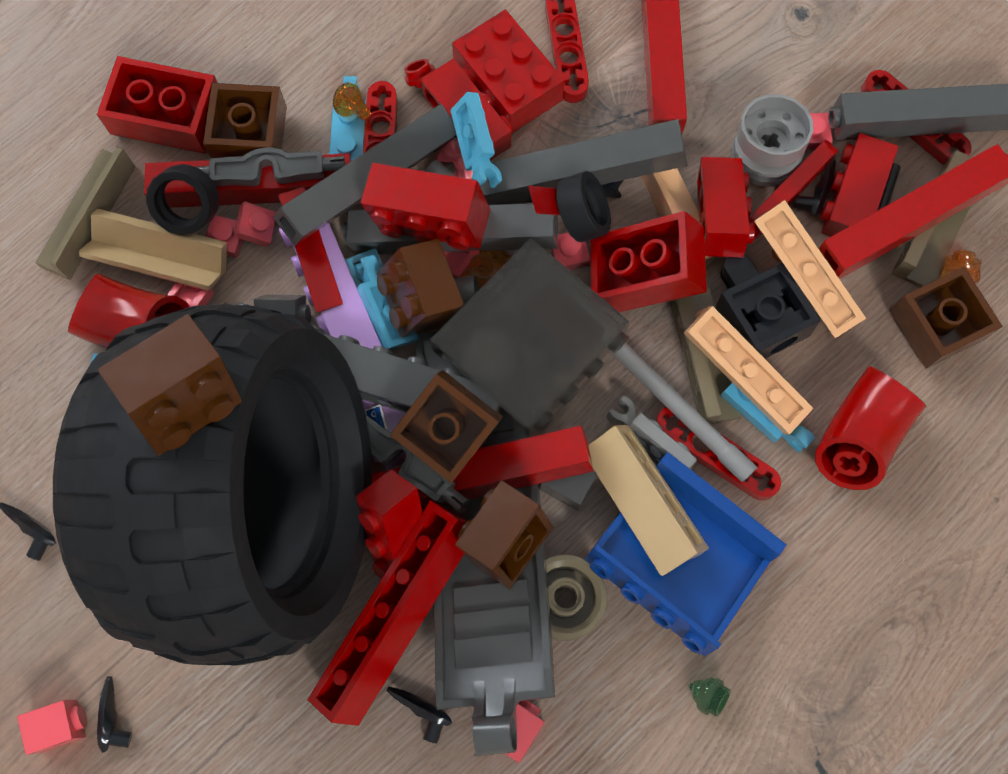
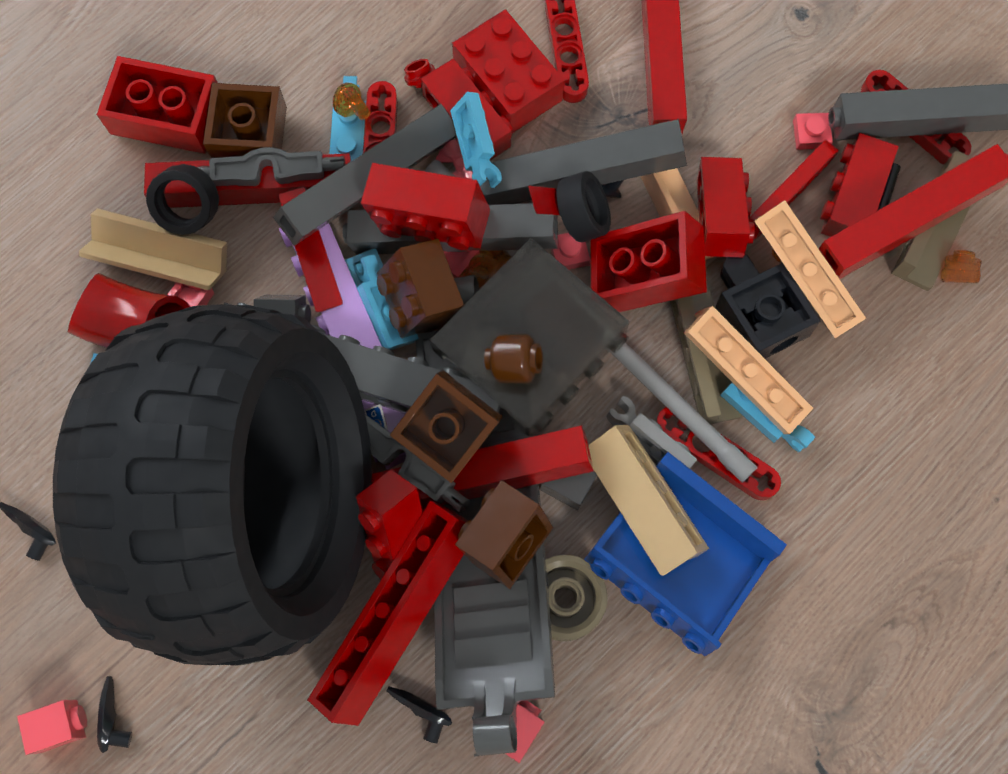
dark tan panel [35,147,136,280] -> none
reddish brown brick [97,314,242,456] -> none
coral plate [205,215,244,258] -> none
coral plate [234,201,276,247] -> none
clear green plate [689,677,731,717] -> none
light grey wheel [731,94,814,187] -> none
black bar [794,159,836,216] -> none
red brick [815,366,926,490] -> none
reddish brown brick [890,266,1003,369] -> none
none -> reddish brown head [484,334,543,384]

